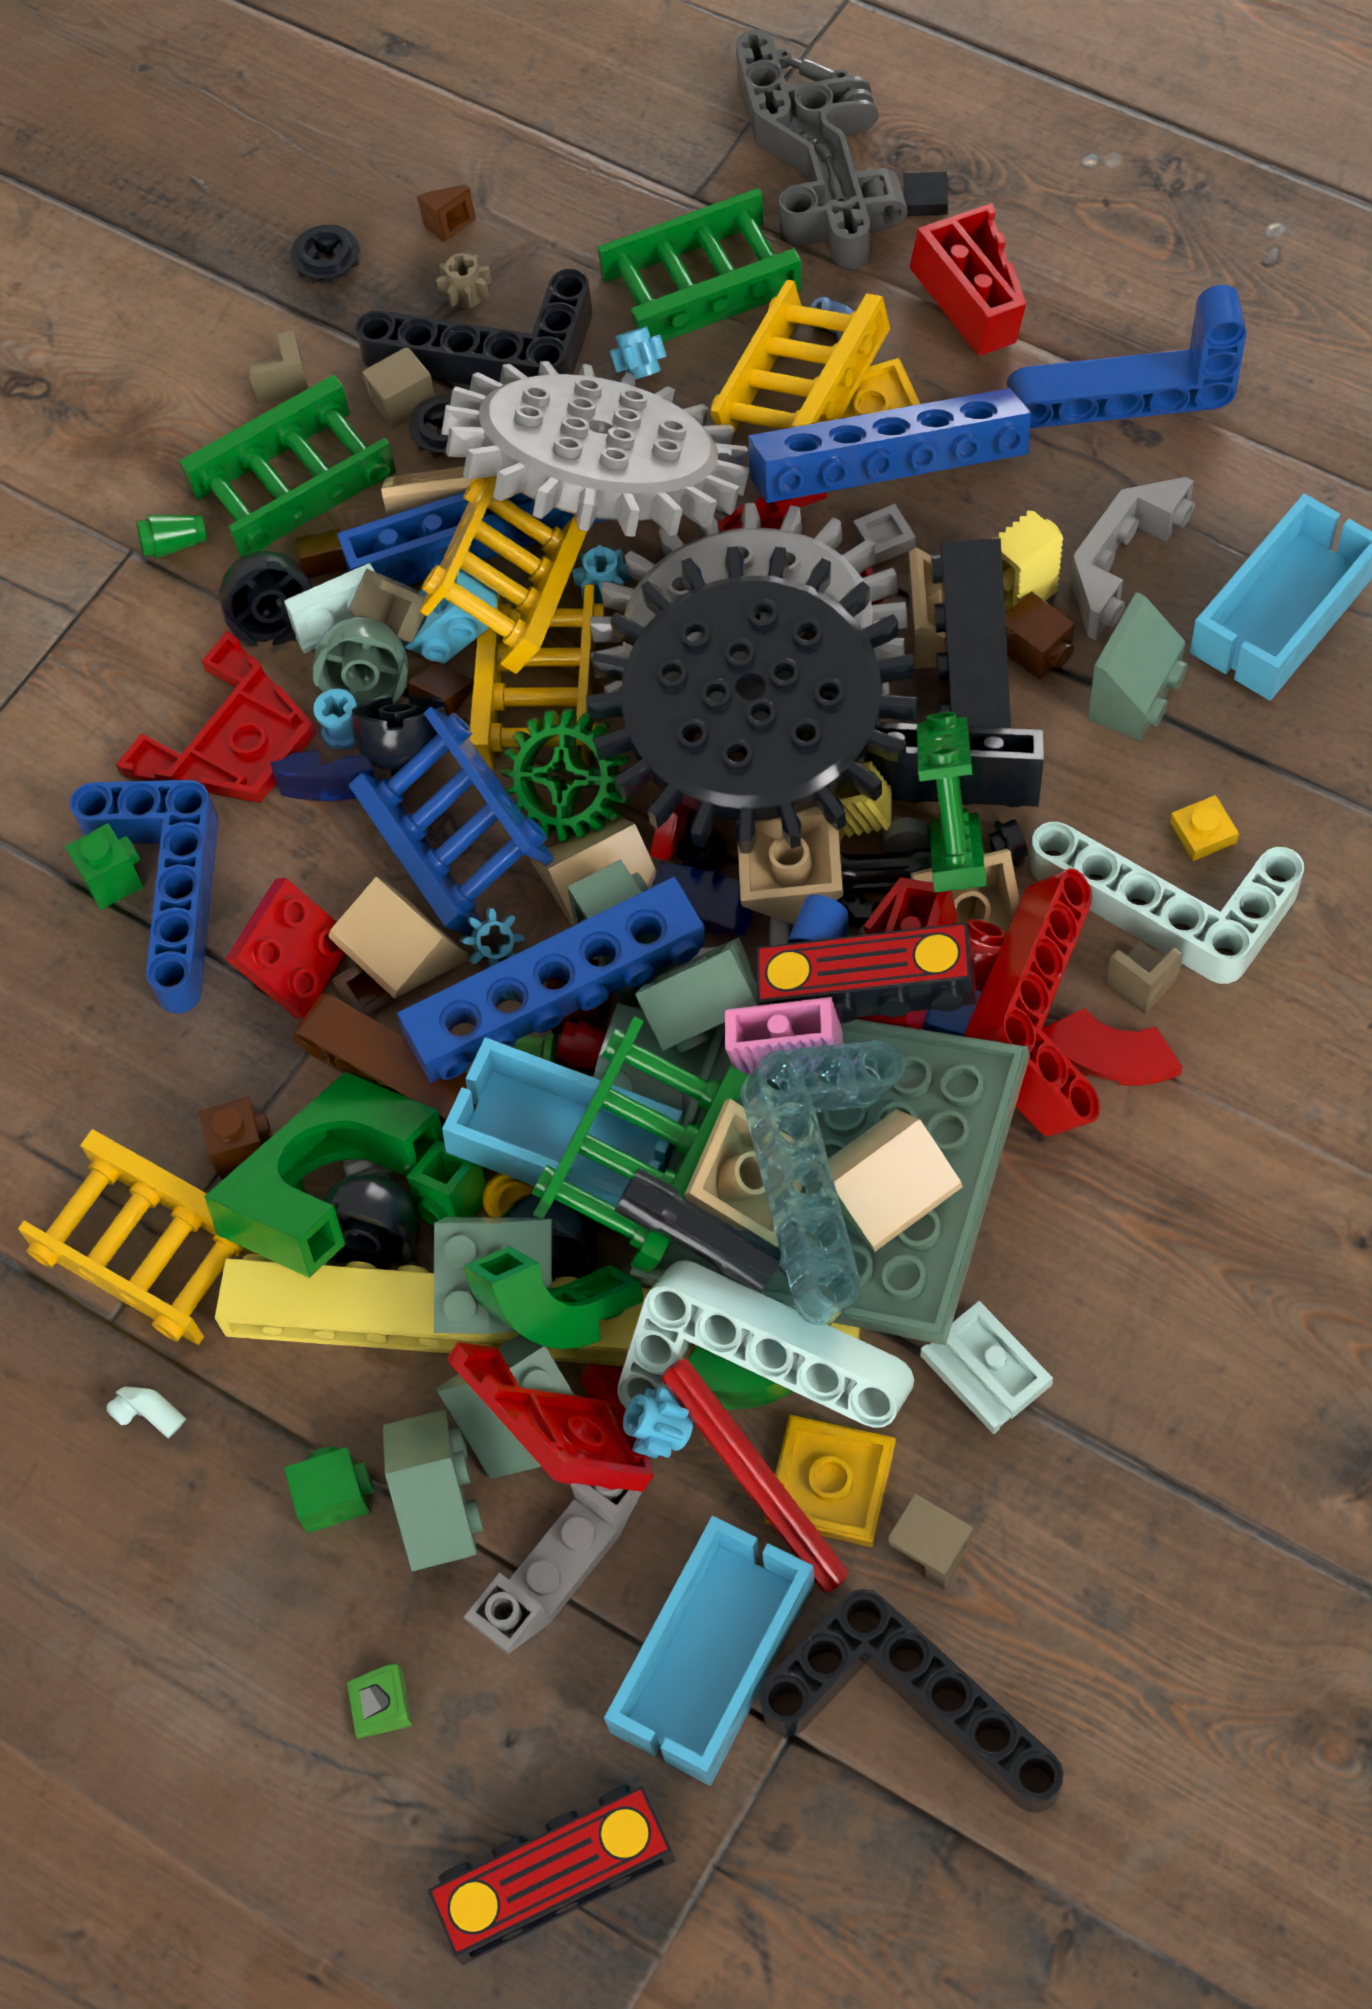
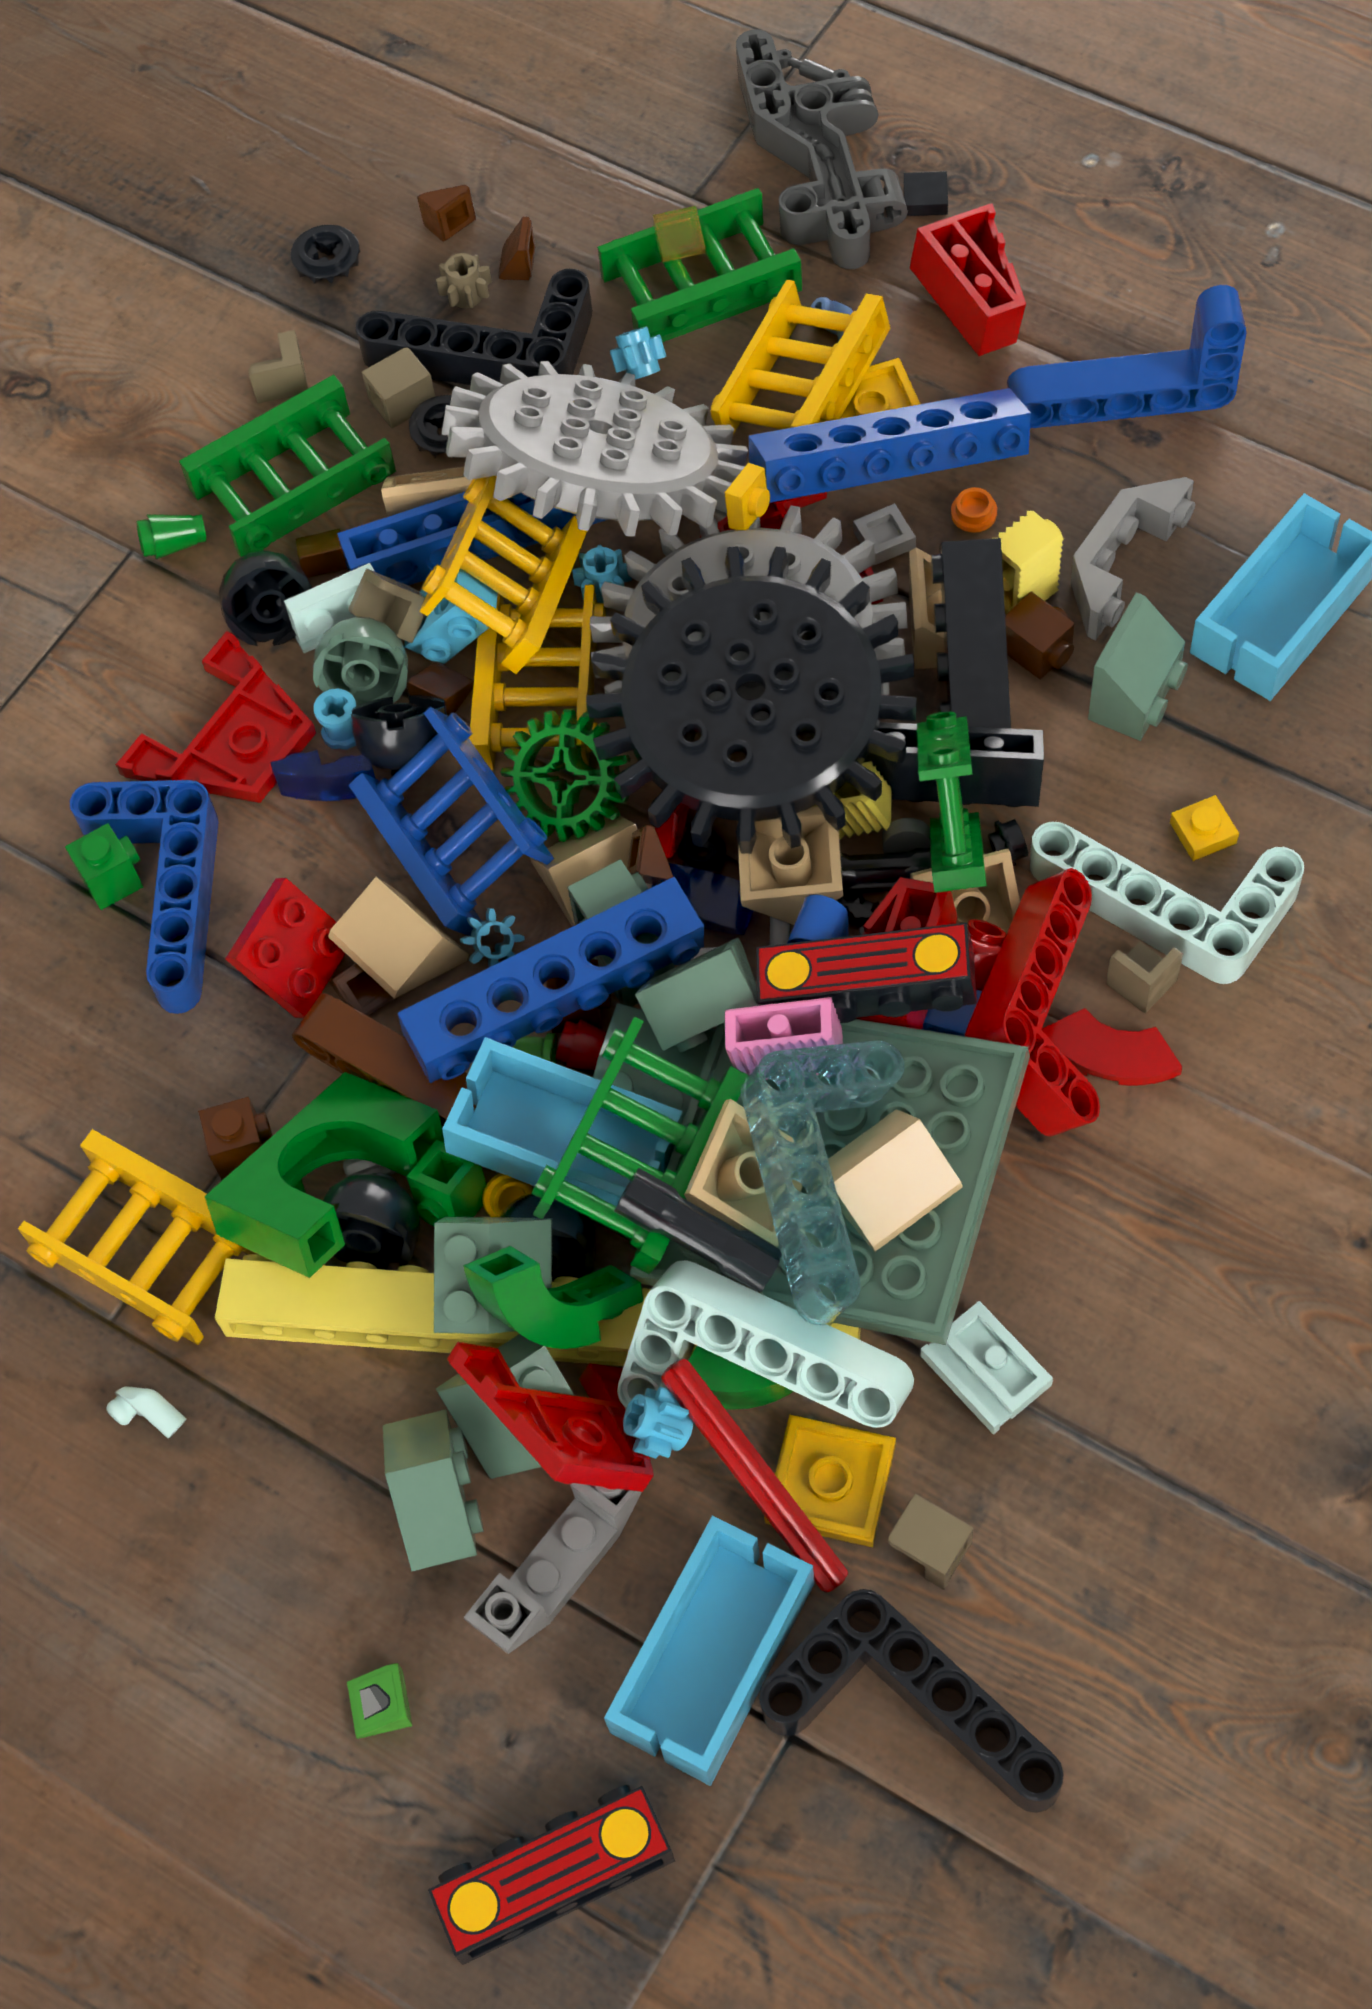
green brick [284,1446,374,1534] -> none
none -> reddish brown slope [498,217,536,280]
none -> reddish brown slope [627,825,673,885]
none -> clear yellow tile [653,206,706,262]
none -> yellow plate [724,463,770,530]
none -> orange plate [951,487,997,533]

